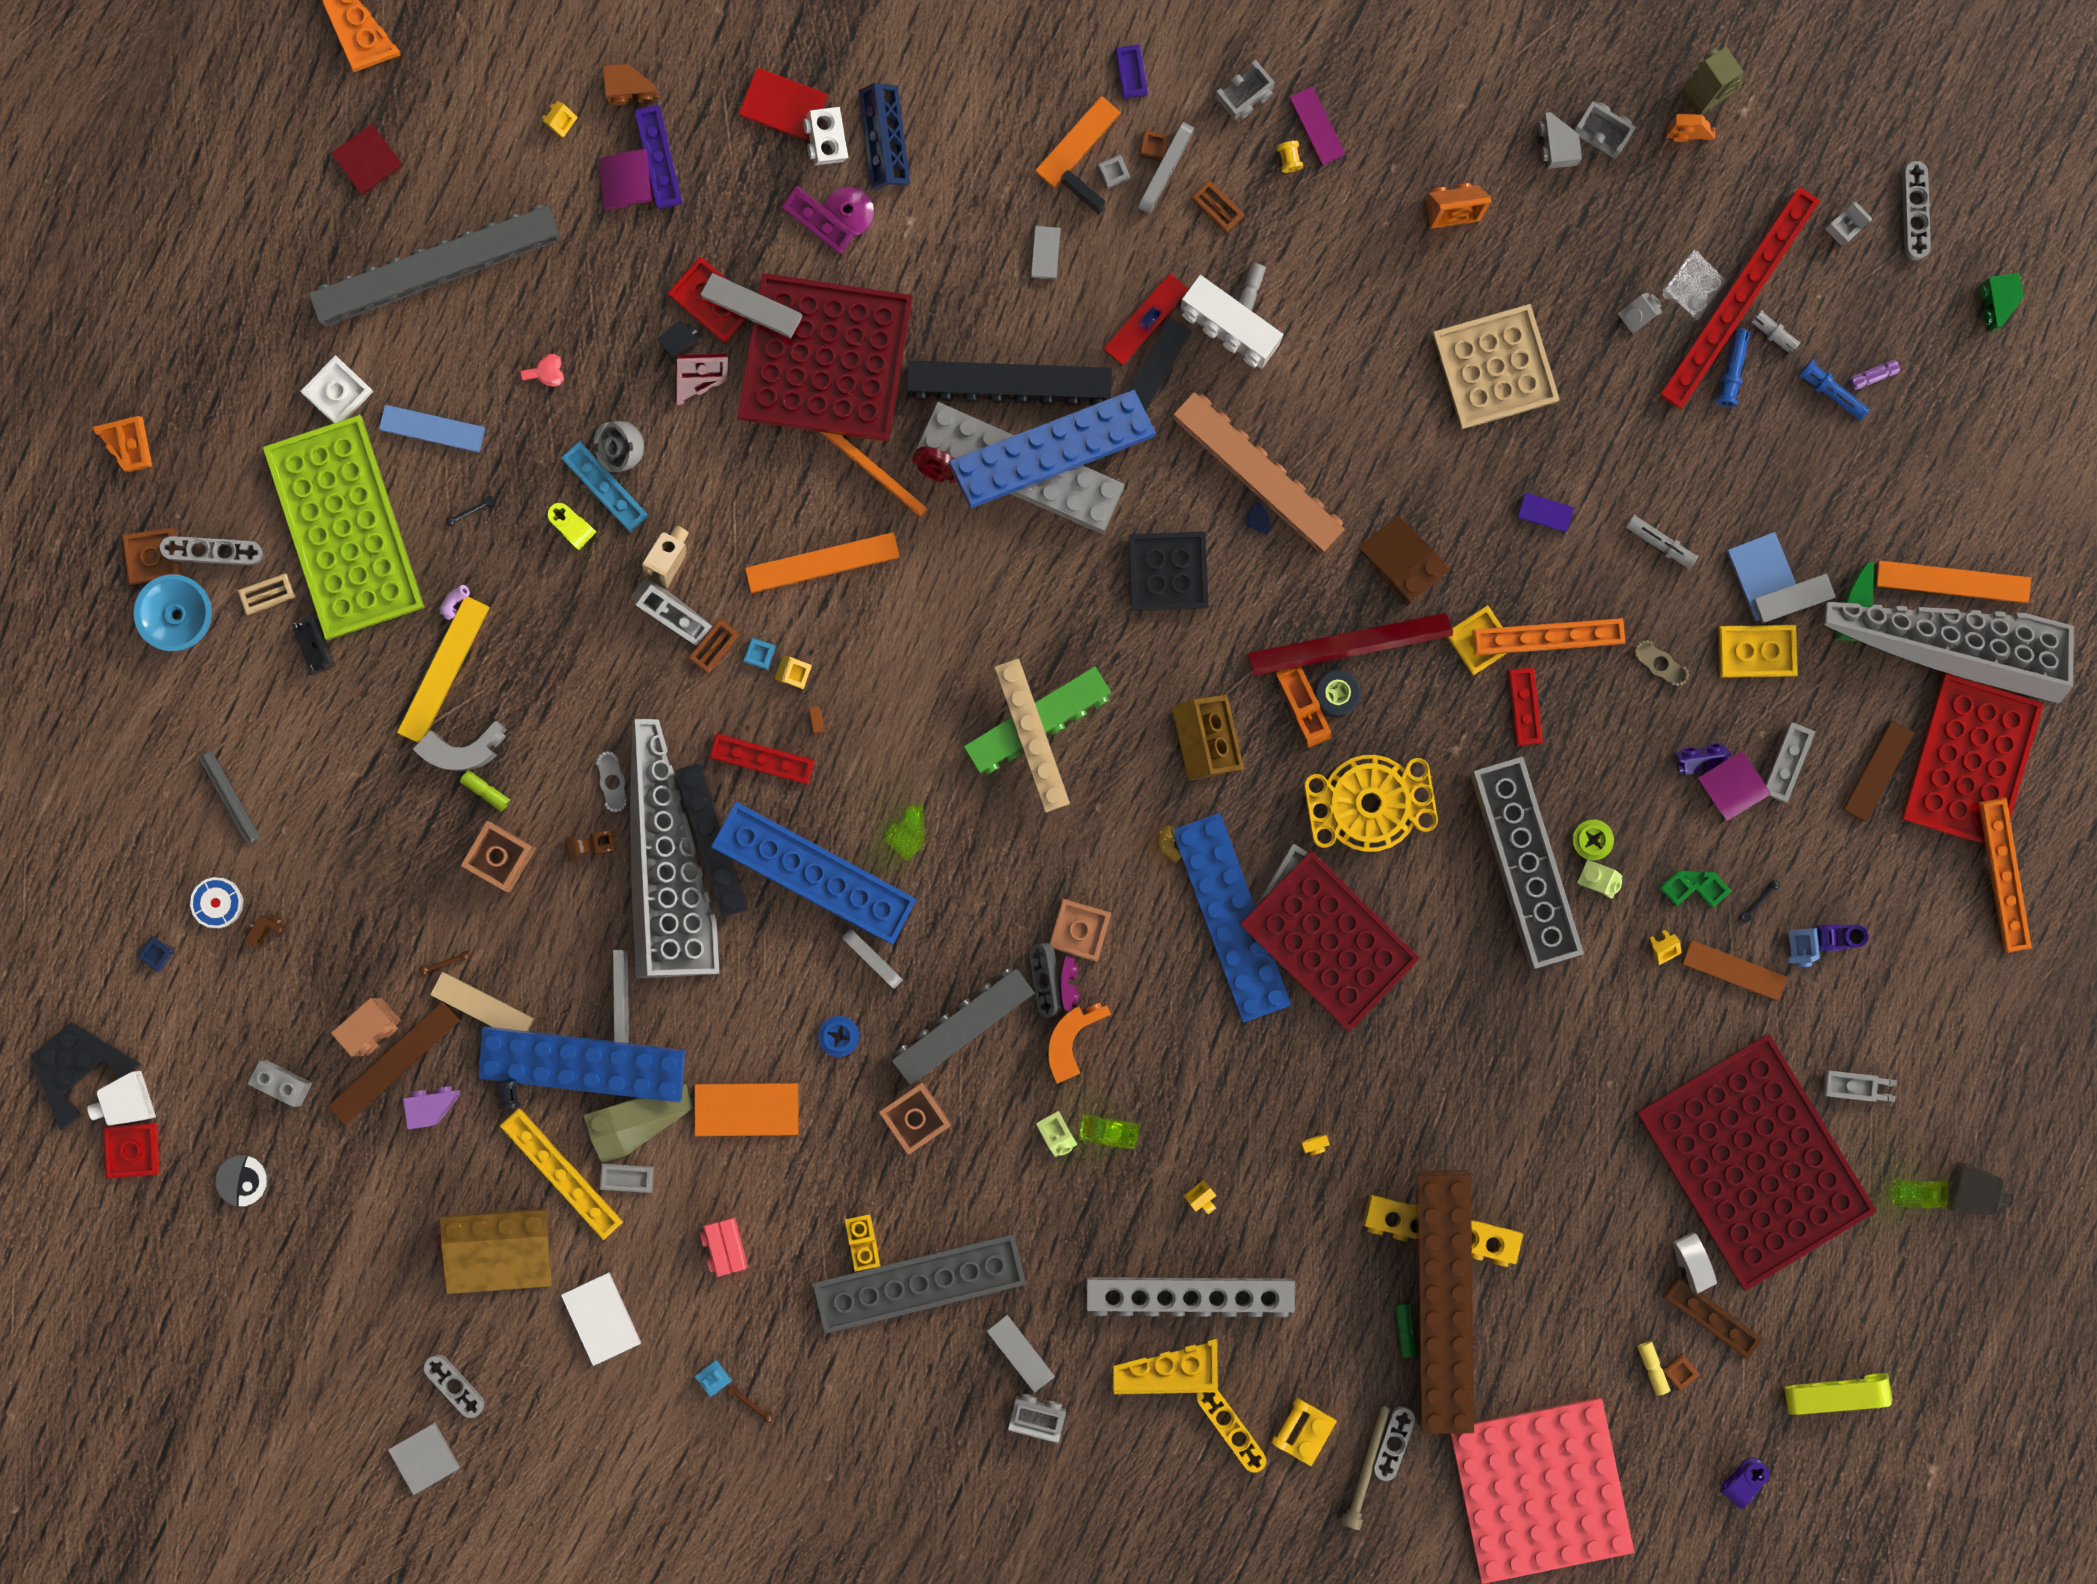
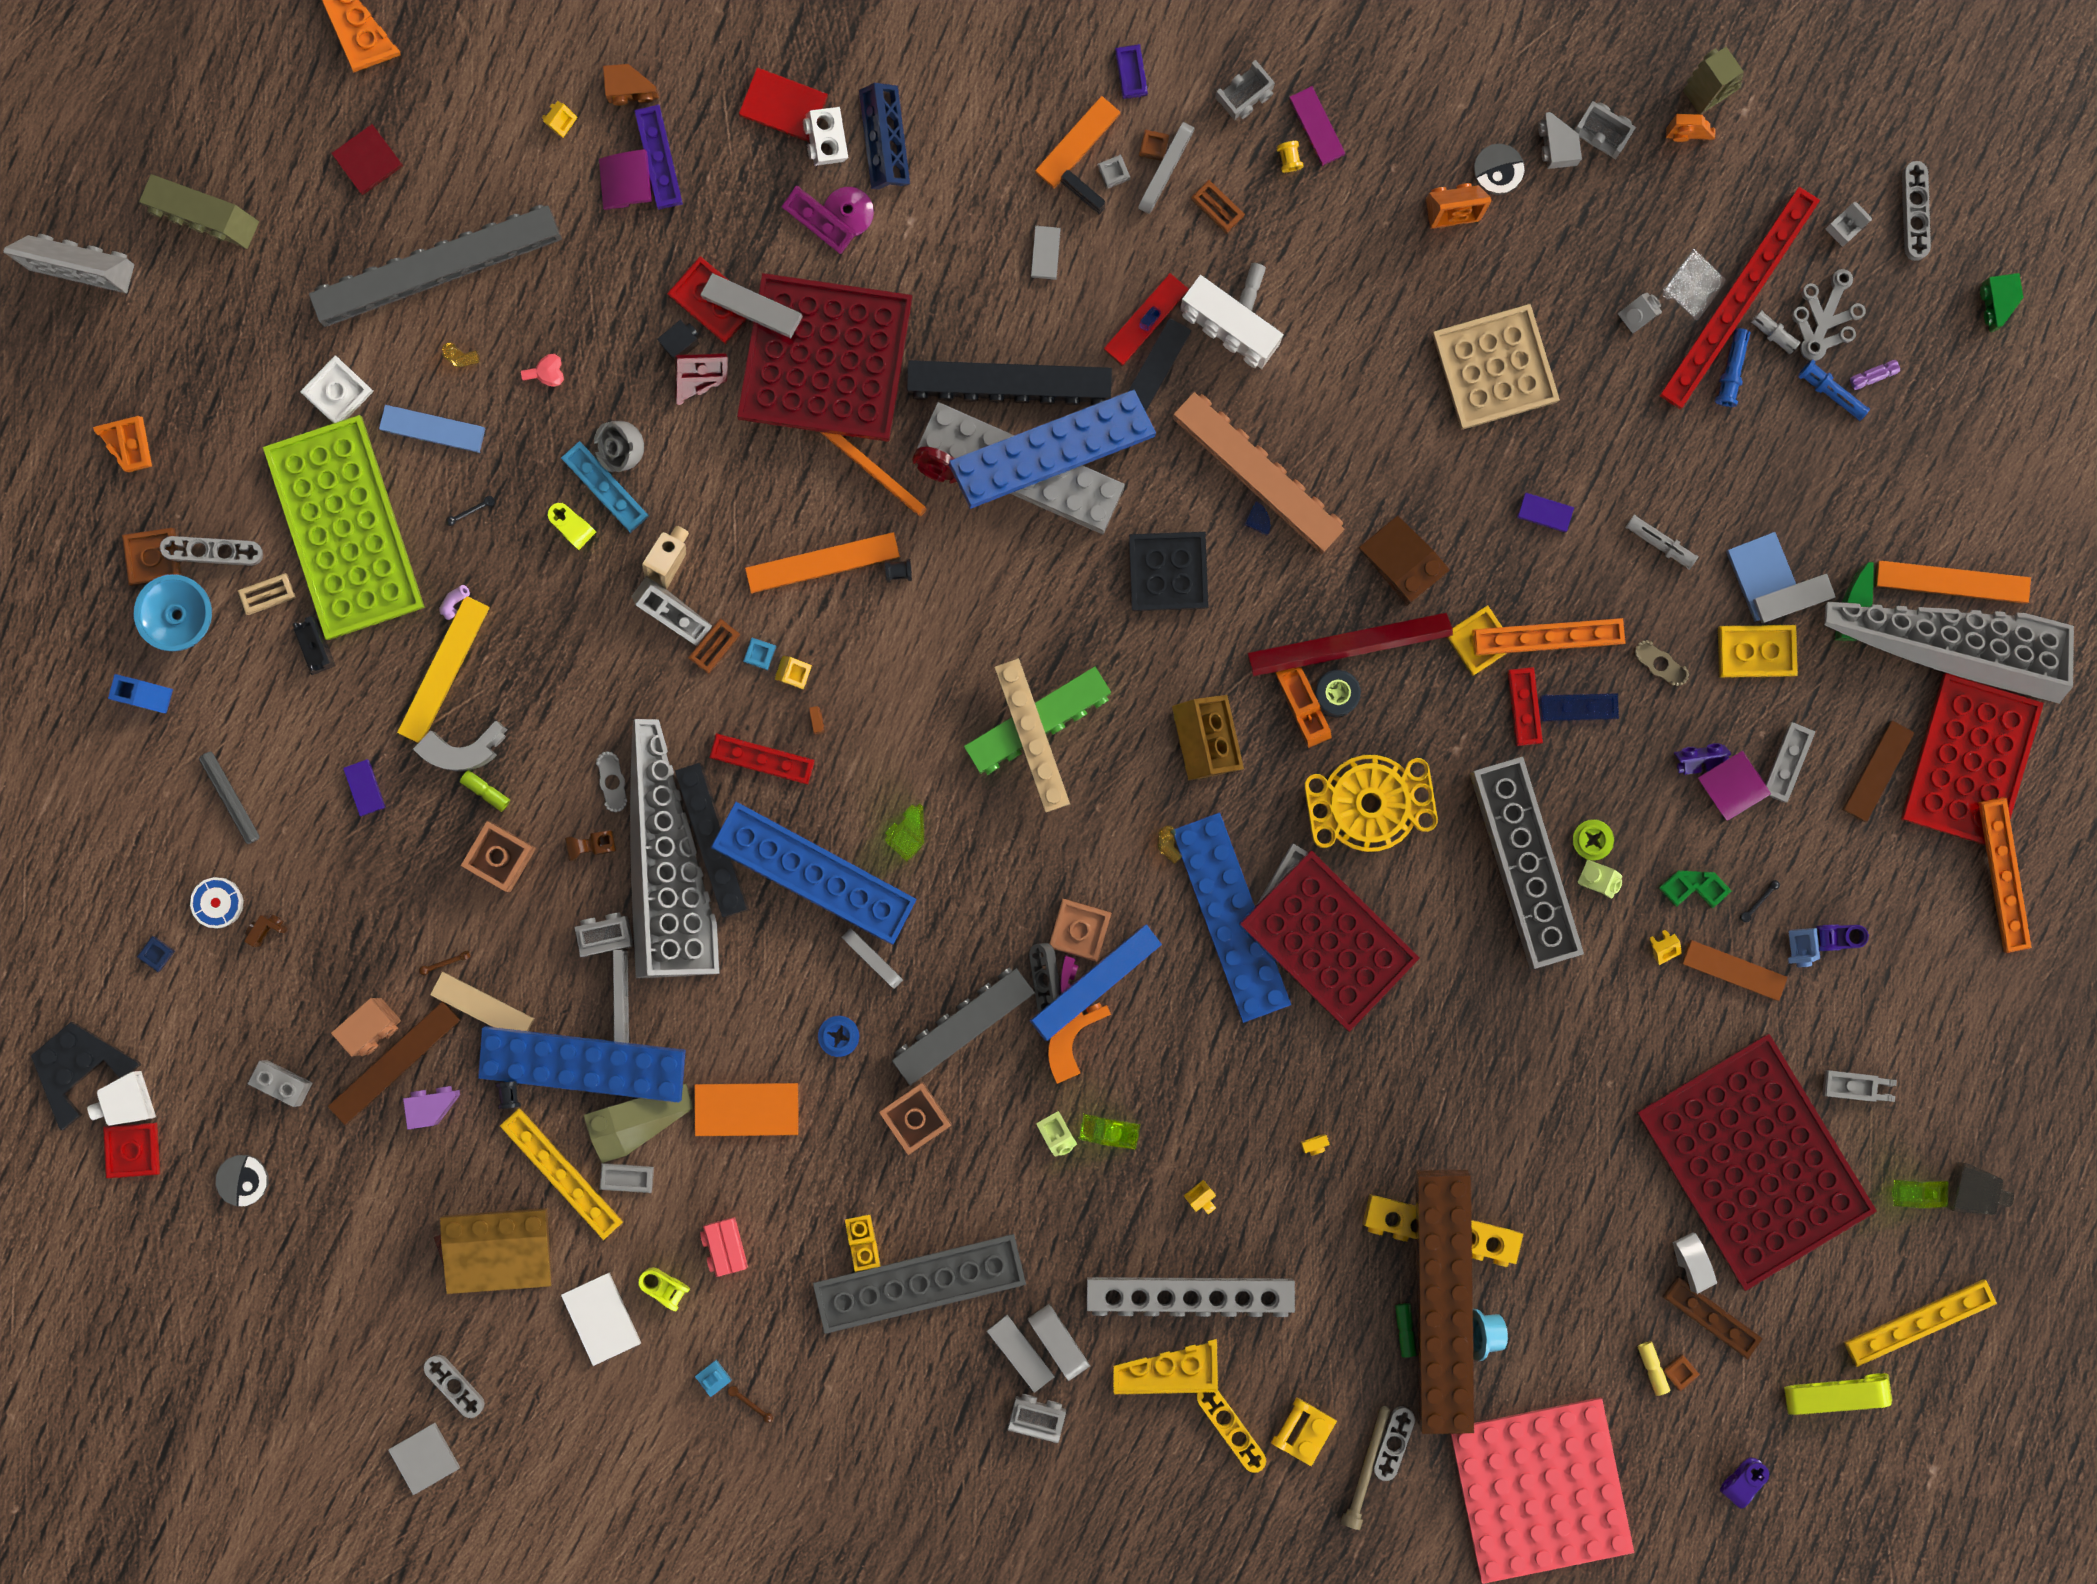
none -> light grey slope [4,234,134,293]
none -> blue slope [108,674,173,714]
none -> olive wedge [139,174,259,249]
none -> dark purple tile [343,759,386,816]
none -> clear yellow arm [442,342,480,367]
none -> light grey window [575,912,634,957]
none -> neon yellow piece [639,1267,690,1311]
none -> black bush [885,559,912,583]
none -> light grey beam [1027,1304,1091,1381]
none -> blue tile [1029,924,1162,1041]
none -> tile [1473,143,1524,195]
none -> medium azure piece [1473,1309,1508,1361]
none -> clear blue tile [1540,693,1619,721]
none -> light grey plant [1792,269,1866,361]
none -> yellow tile [1844,1279,1997,1367]

